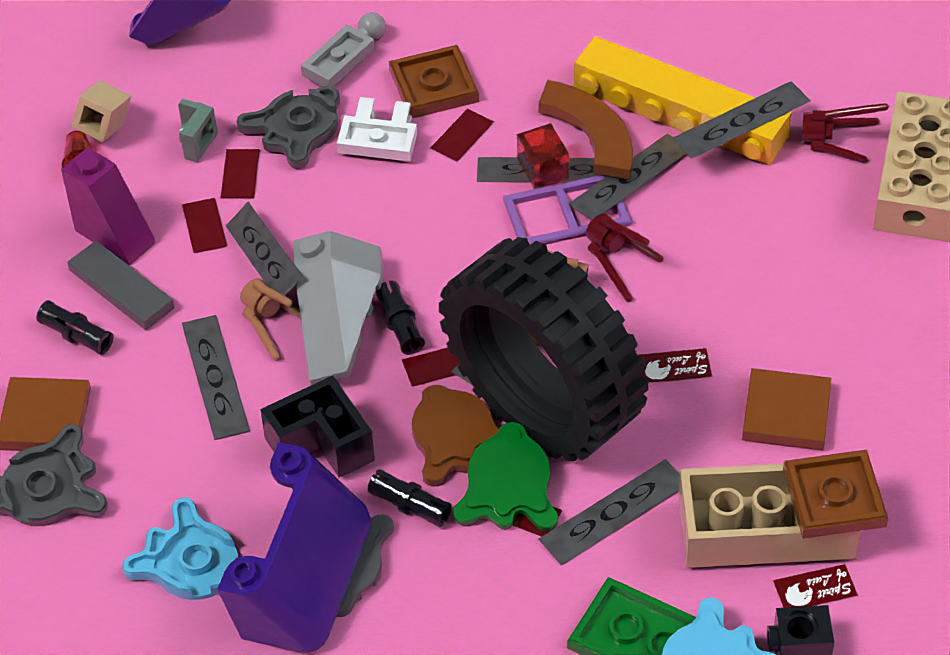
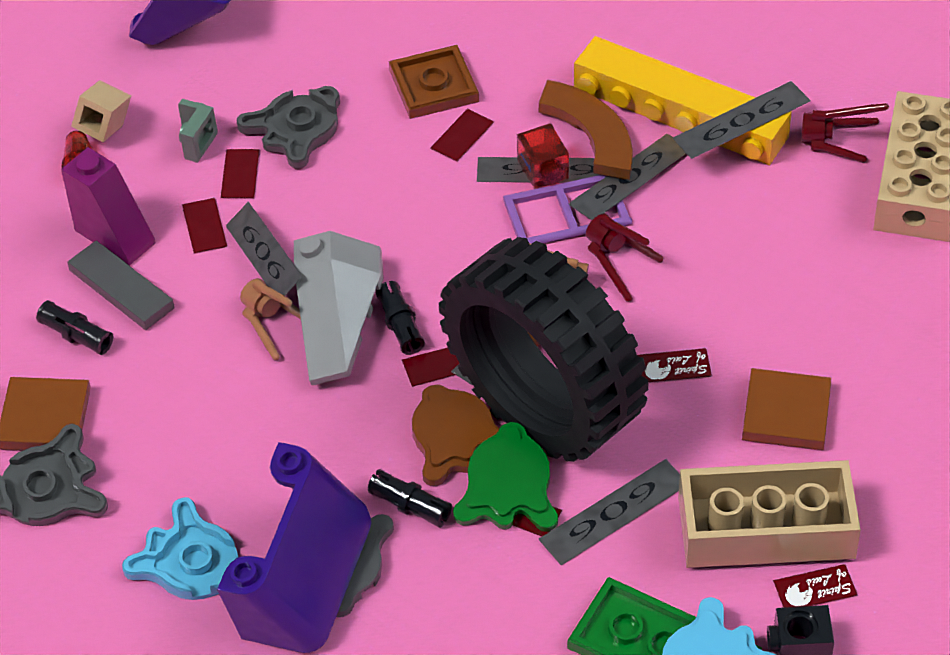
flat silver sticker [182,315,250,440] -> none
black brick [260,375,375,477] -> none
light grey plate [301,12,386,87] -> none
white plate [337,97,417,161] -> none
dark orange tile [783,449,888,539] -> none

